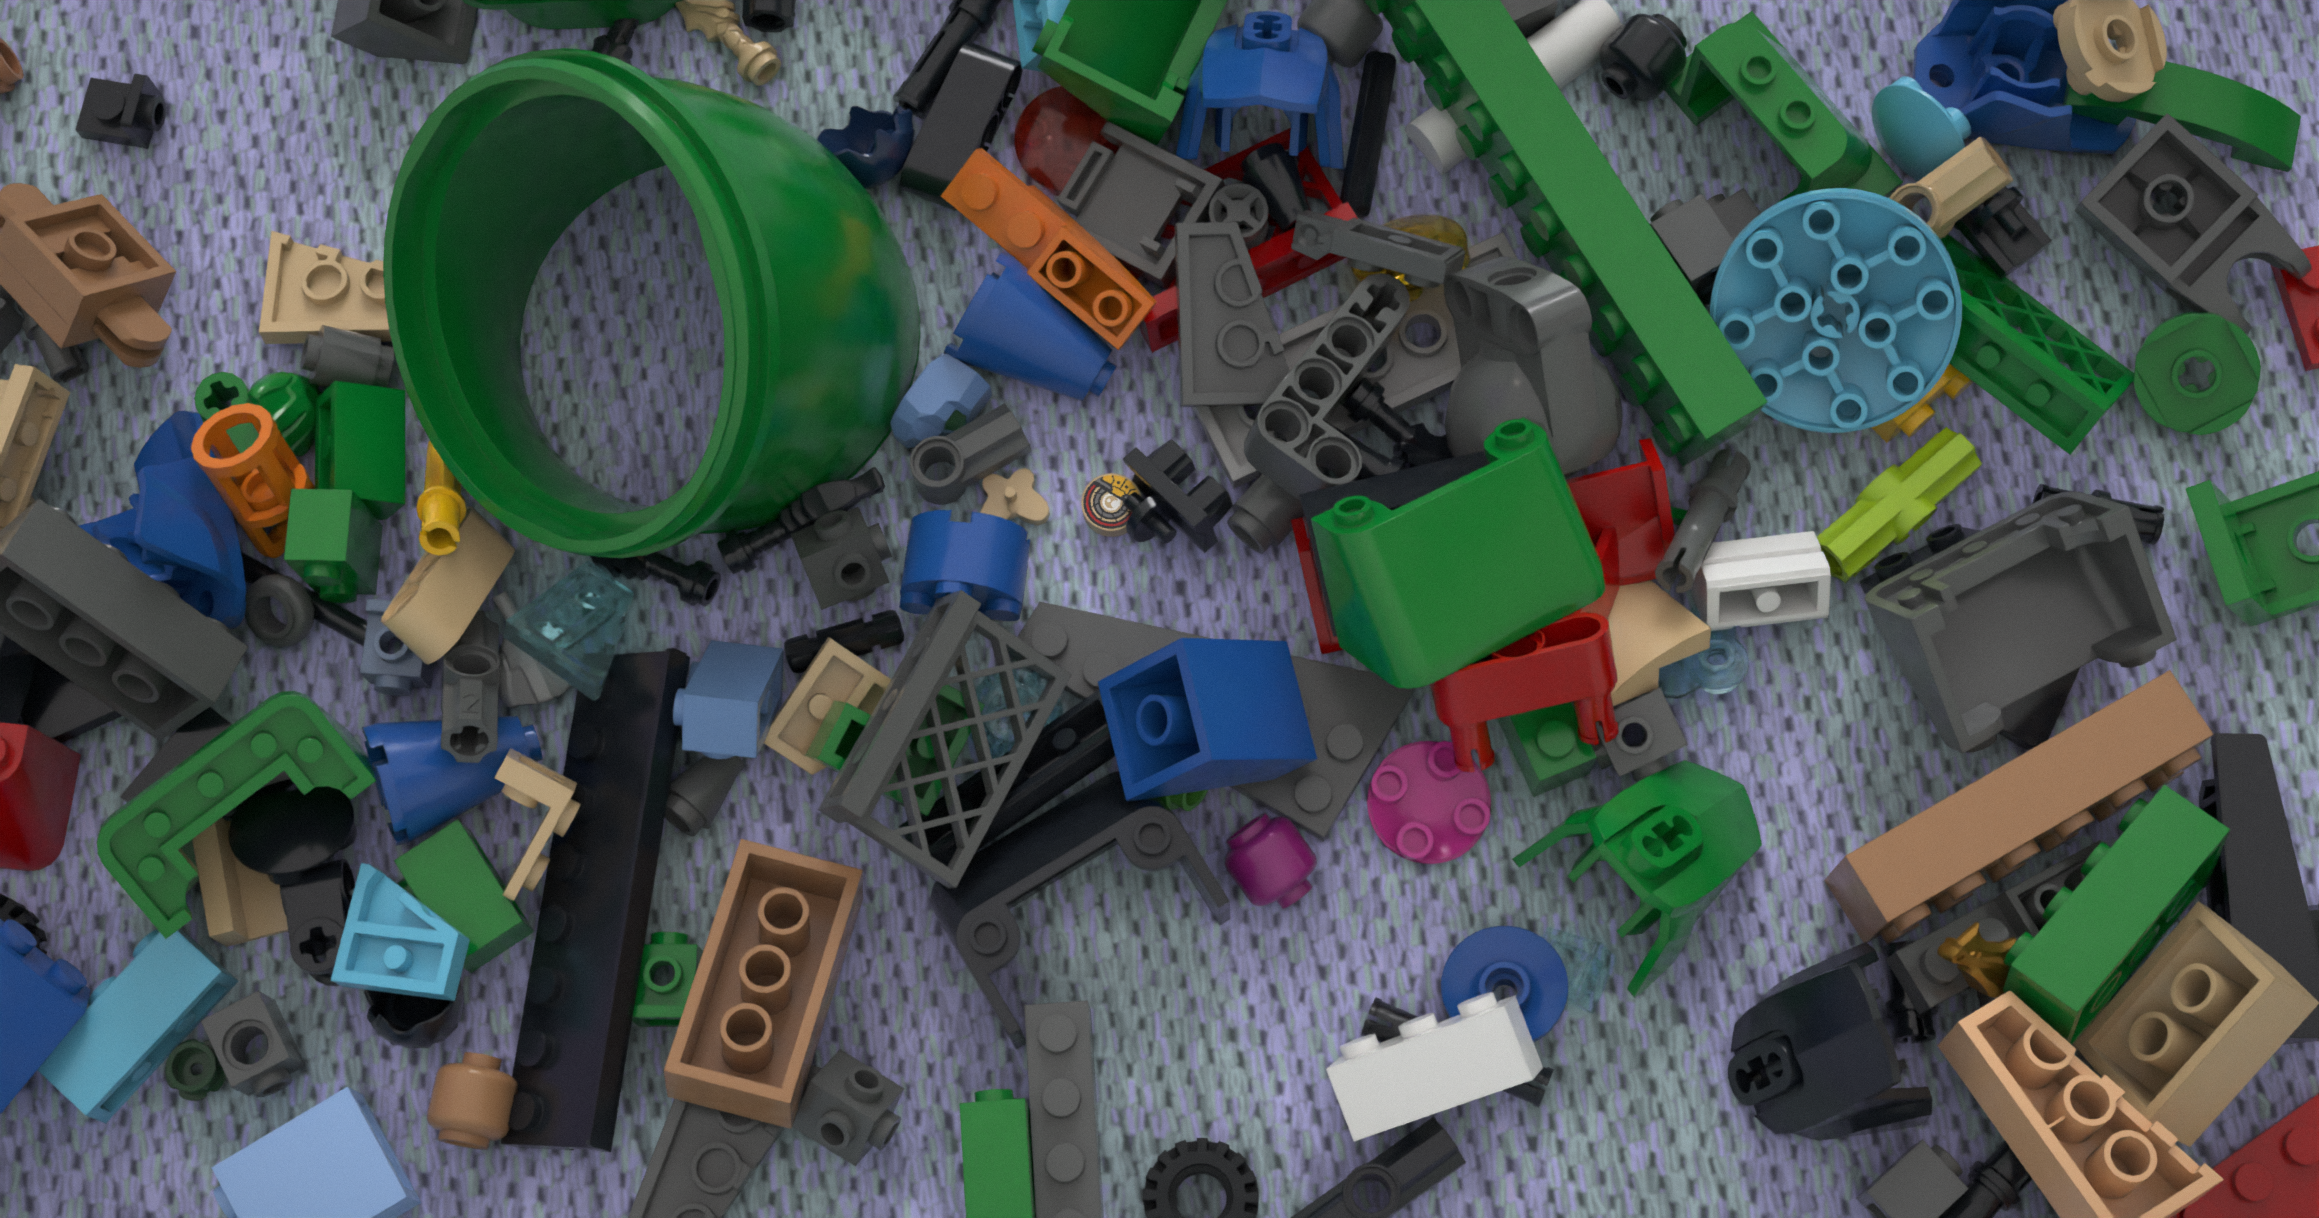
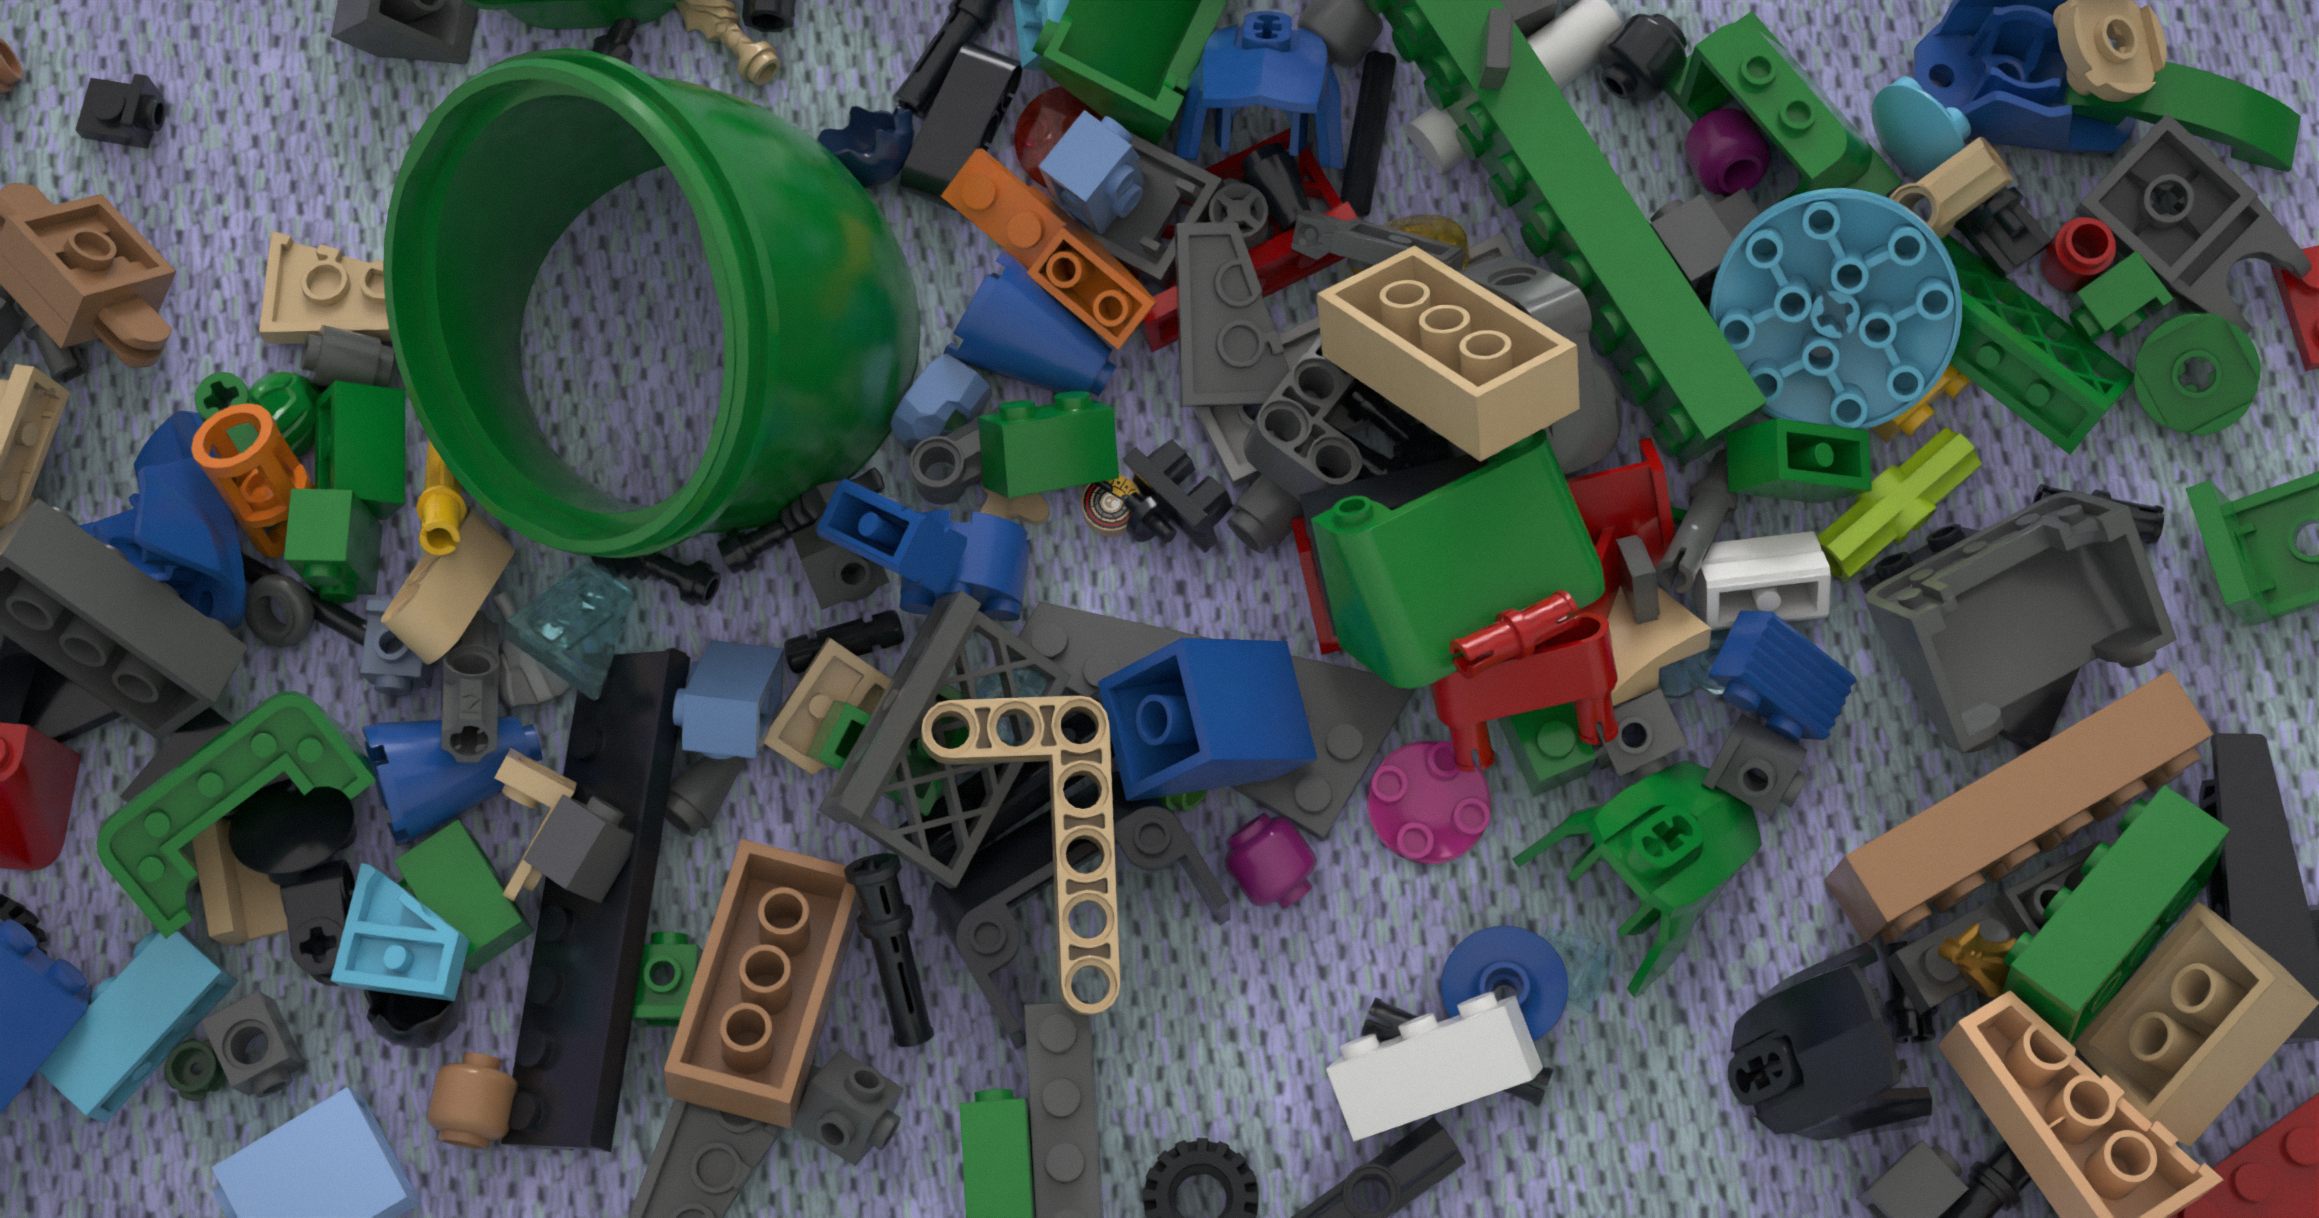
none -> dark grey brick [523,794,635,903]
none -> blue brick [817,478,968,594]
none -> black pin [844,853,934,1047]
none -> tan beam [921,696,1120,1016]
none -> green brick [977,391,1119,499]
none -> medium blue brick [1038,110,1145,235]
none -> tan brick [1317,246,1580,462]
none -> red pin [1449,590,1581,679]
none -> dark grey tile [1478,8,1514,90]
none -> dark grey tile [1616,535,1660,624]
none -> magenta head [1684,108,1771,196]
none -> dark grey brick [1702,714,1809,817]
none -> blue brick [1708,611,1857,744]
none -> green brick [1726,418,1872,504]
none -> red brick [2040,217,2116,293]
none -> green brick [2067,251,2174,344]

